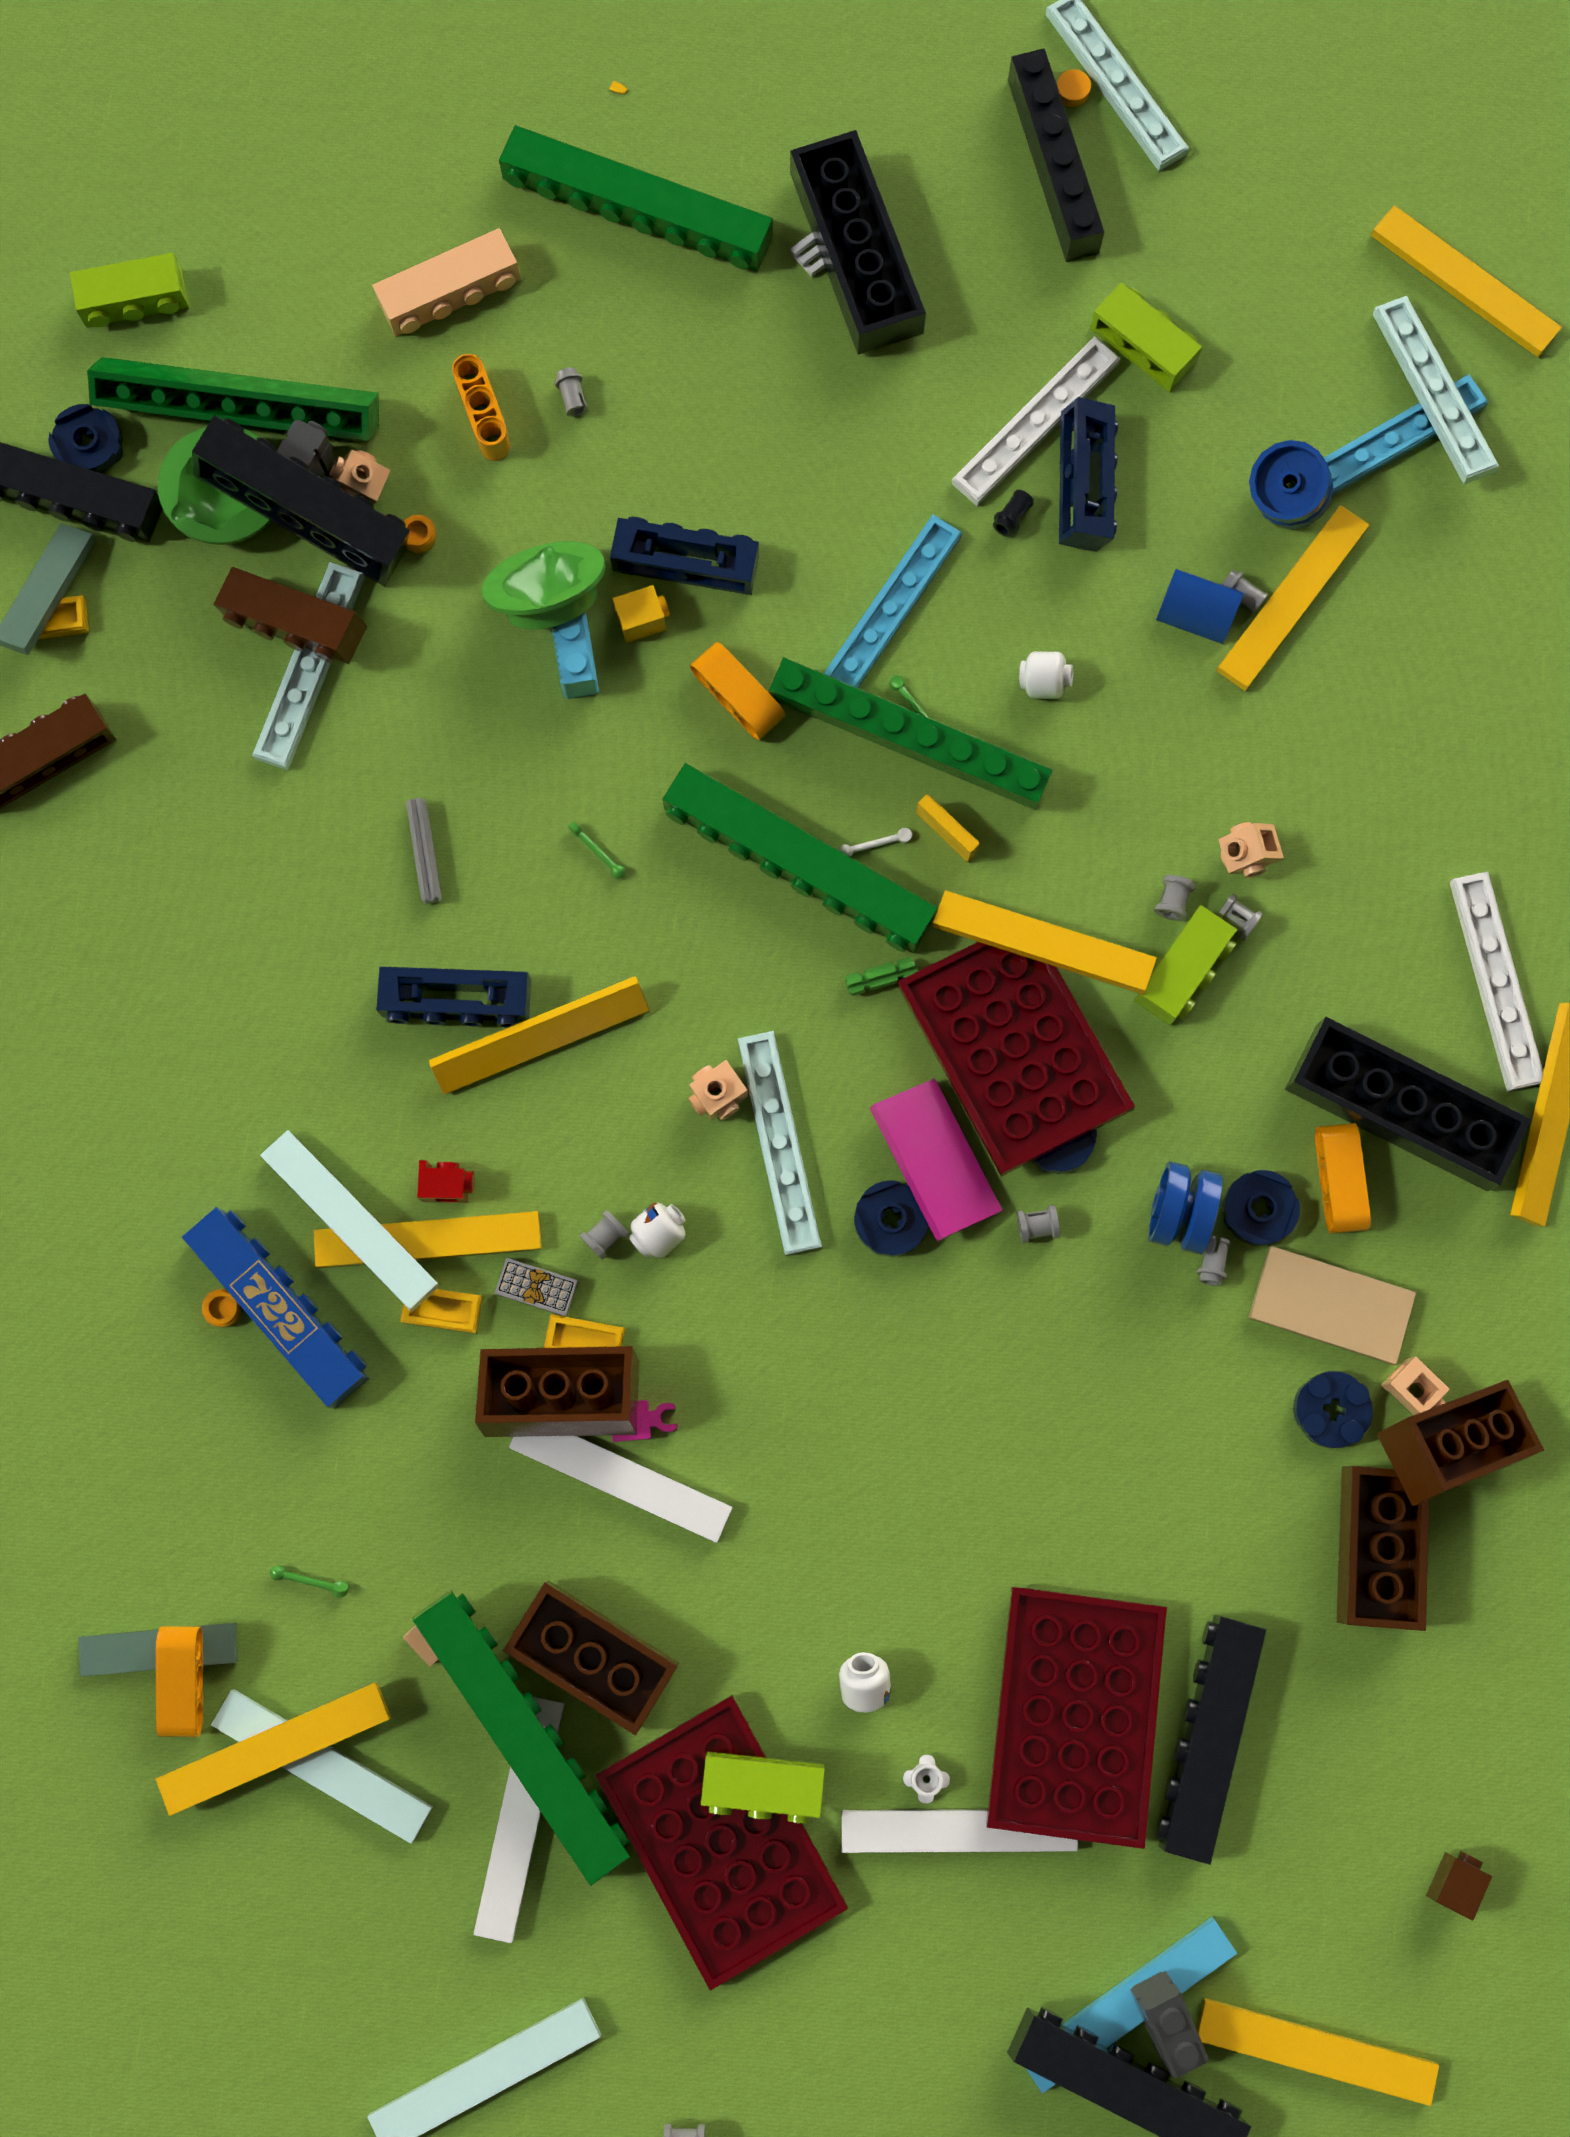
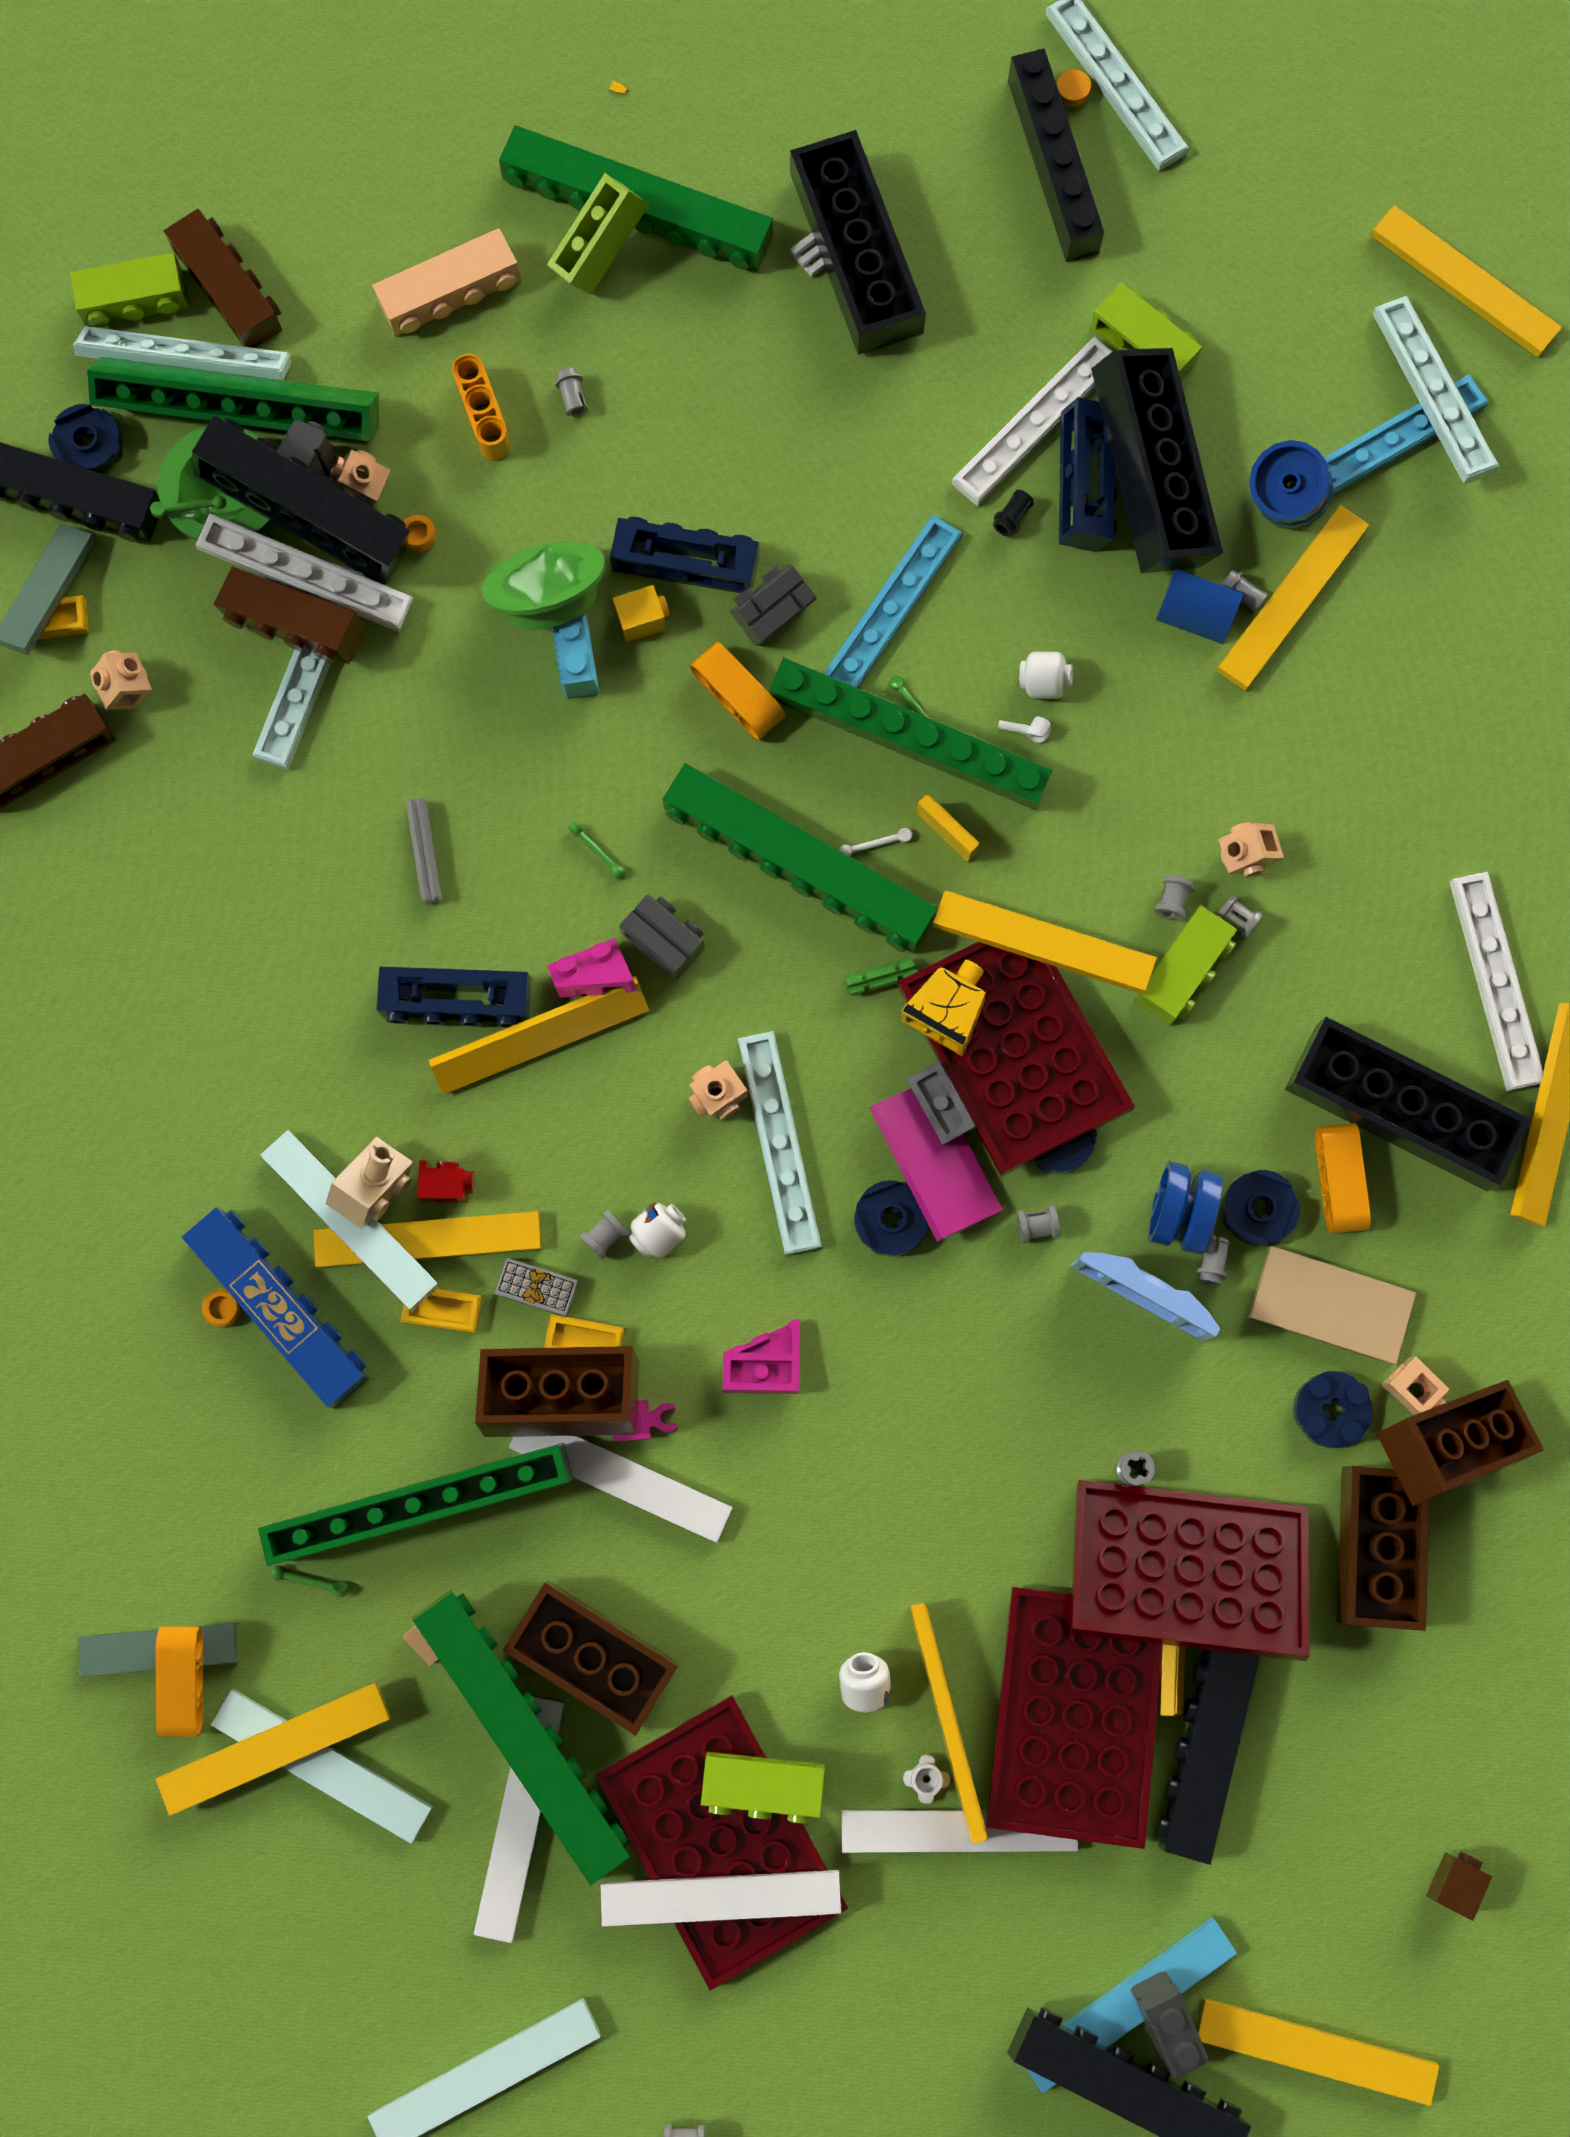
none -> light aqua tile [73,326,291,380]
none -> light nougat brick [90,650,152,710]
none -> bright green hinge [150,495,227,518]
none -> reddish brown brick [163,208,282,348]
none -> white tile [196,514,413,633]
none -> green brick [258,1442,574,1566]
none -> tan brick [326,1137,413,1229]
none -> lime brick [547,173,649,295]
none -> dark pink wing [547,938,637,998]
none -> white tile [600,1870,841,1927]
none -> dark grey brick [619,894,705,980]
none -> dark pink wing [723,1319,800,1394]
none -> dark grey brick [730,564,816,645]
none -> yellow torso [901,960,986,1056]
none -> flat silver panel [907,1061,976,1145]
none -> yellow tile [909,1603,988,1844]
none -> white hand [998,716,1051,744]
none -> light blue slope [1070,1252,1220,1342]
none -> dark red plate [1070,1480,1310,1661]
none -> black brick [1091,348,1223,573]
none -> light grey bush [1116,1451,1155,1486]
none -> yellow tile [1160,1645,1186,1716]

